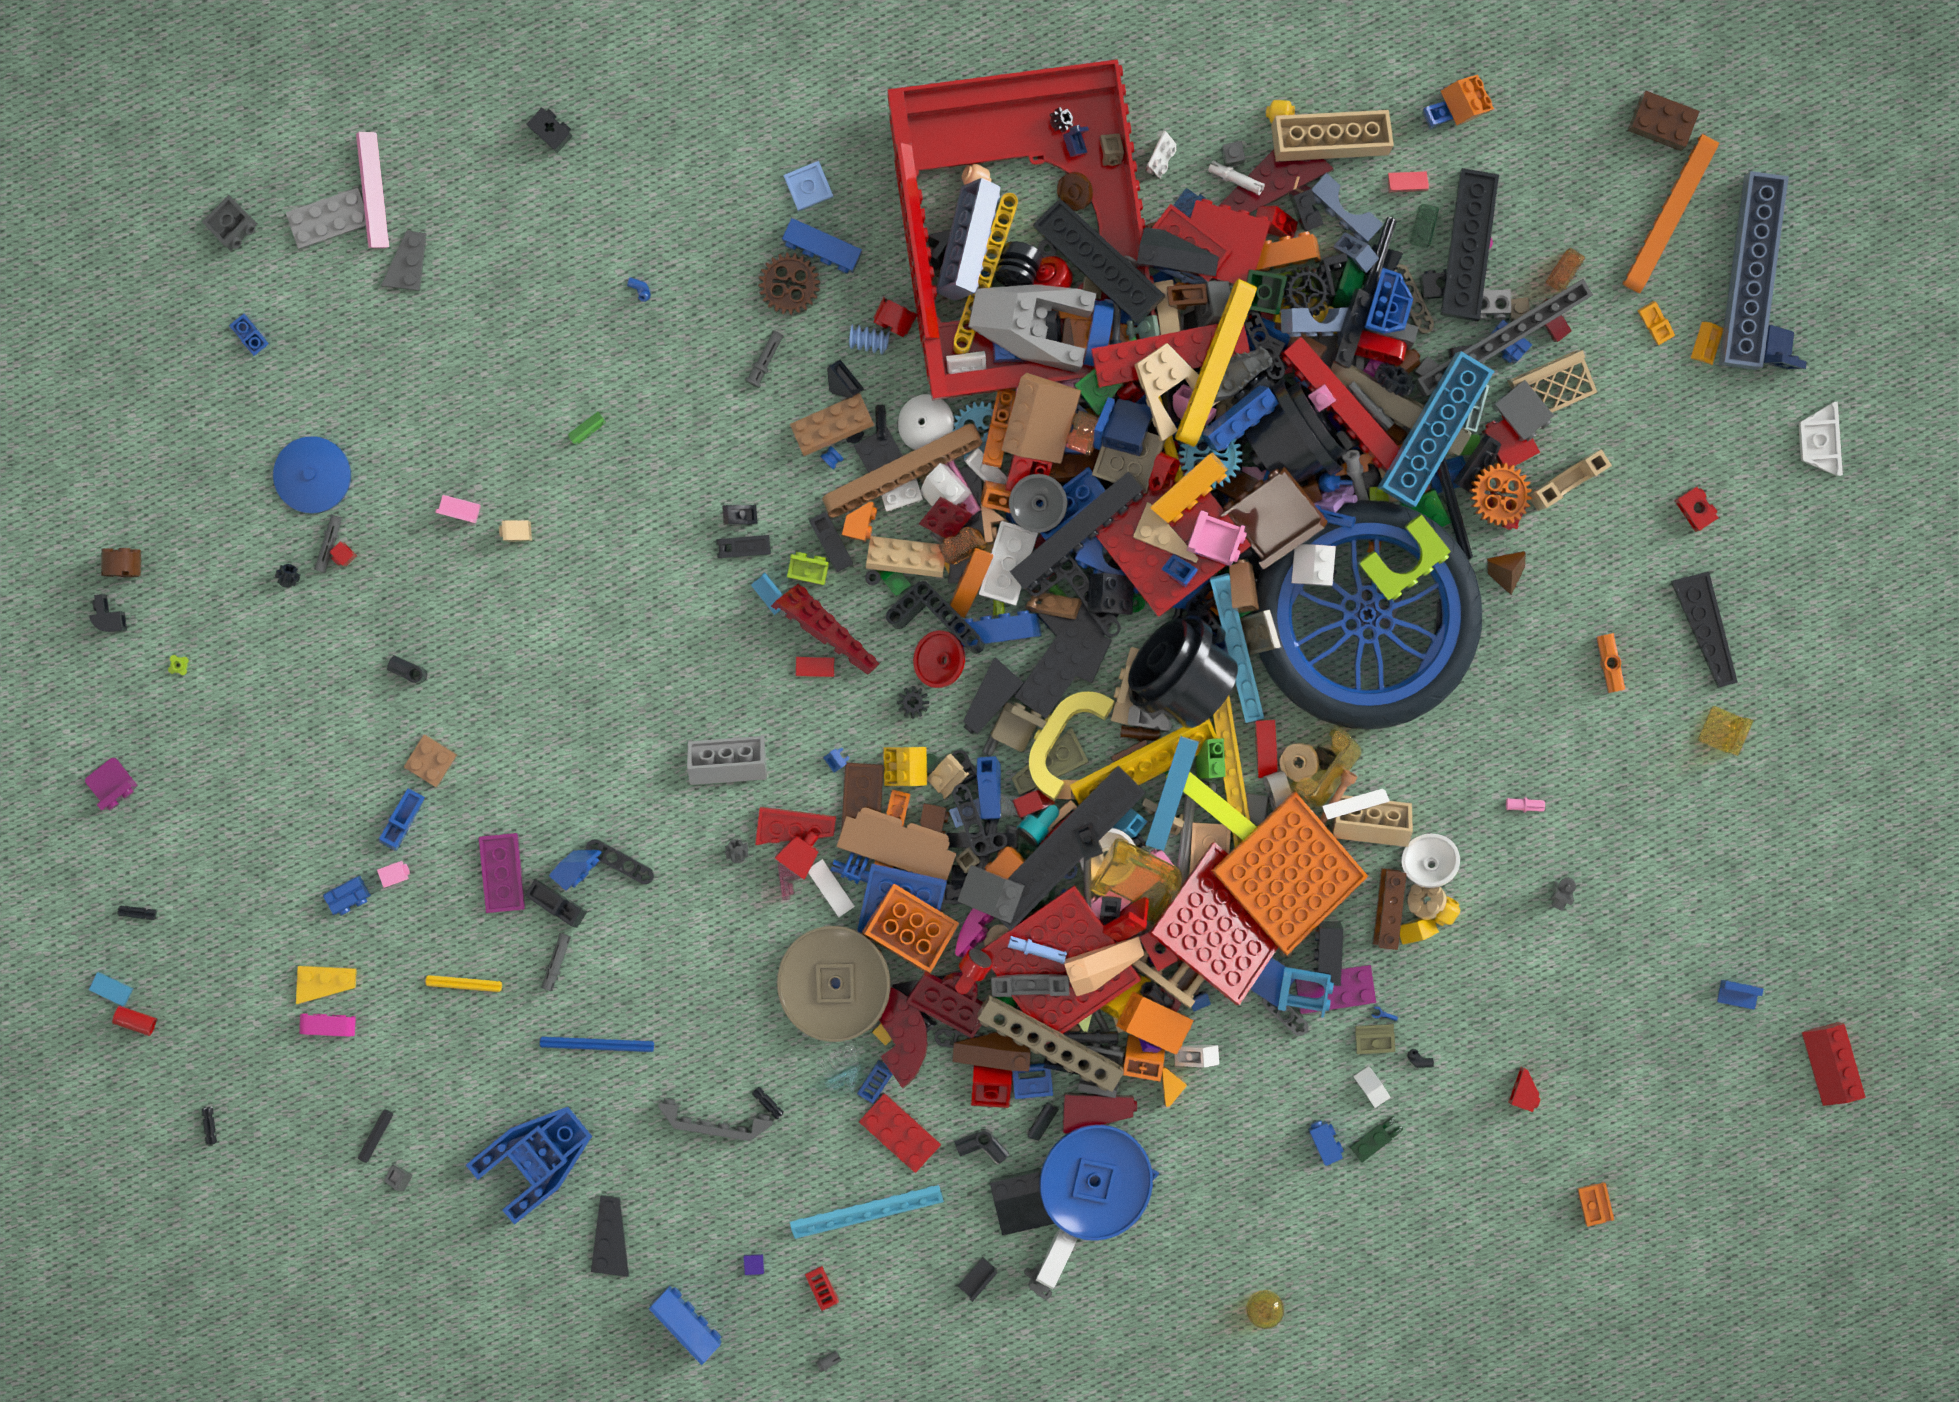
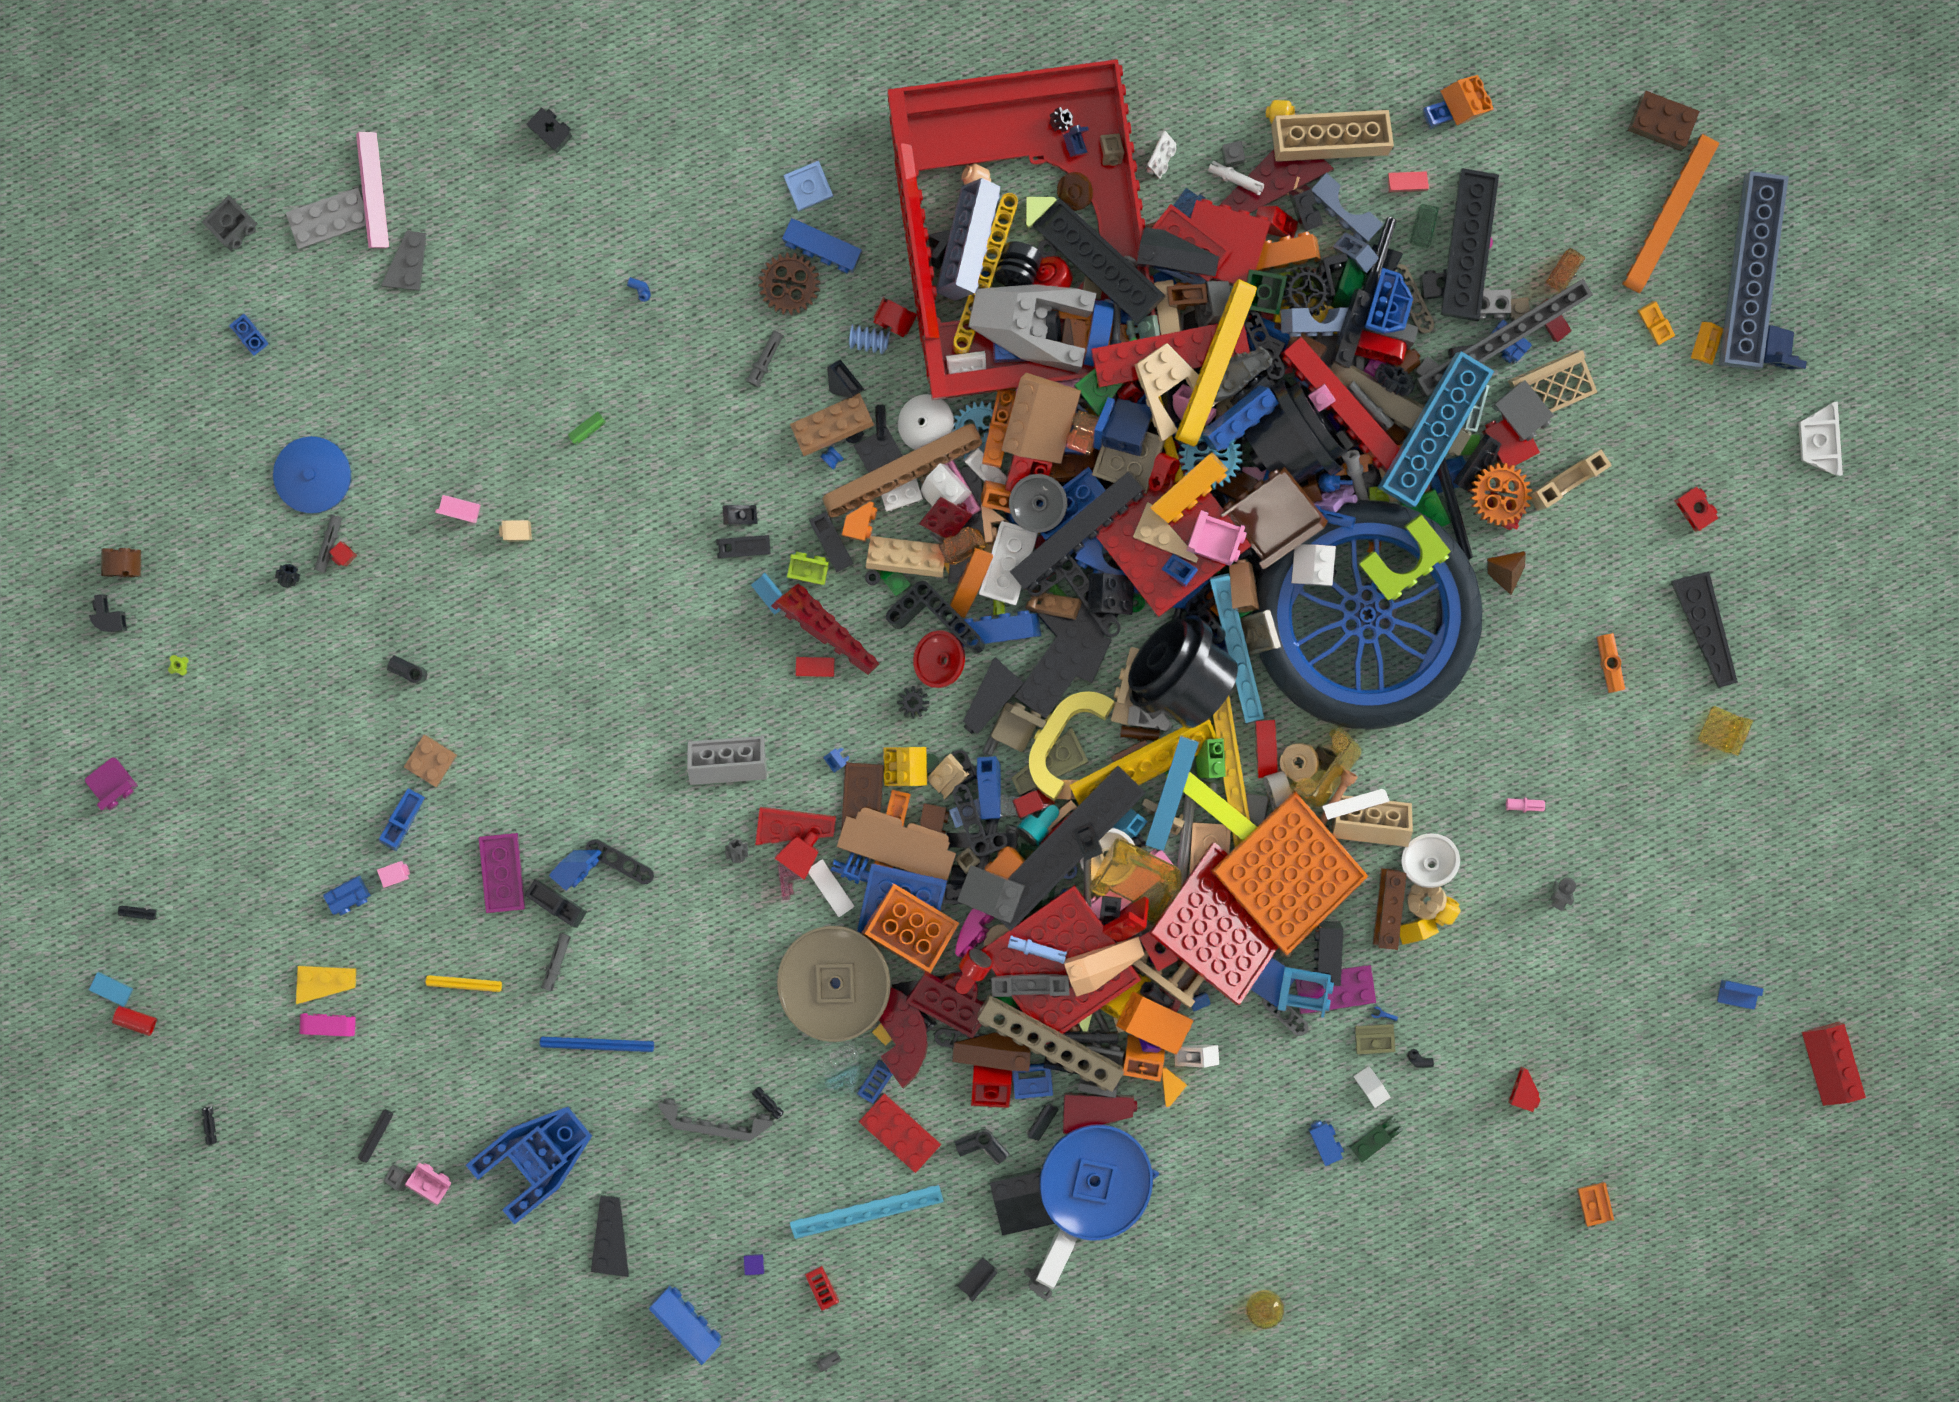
none -> bright pink bracket [405,1163,451,1206]
none -> yellowish green slope [1026,197,1056,229]

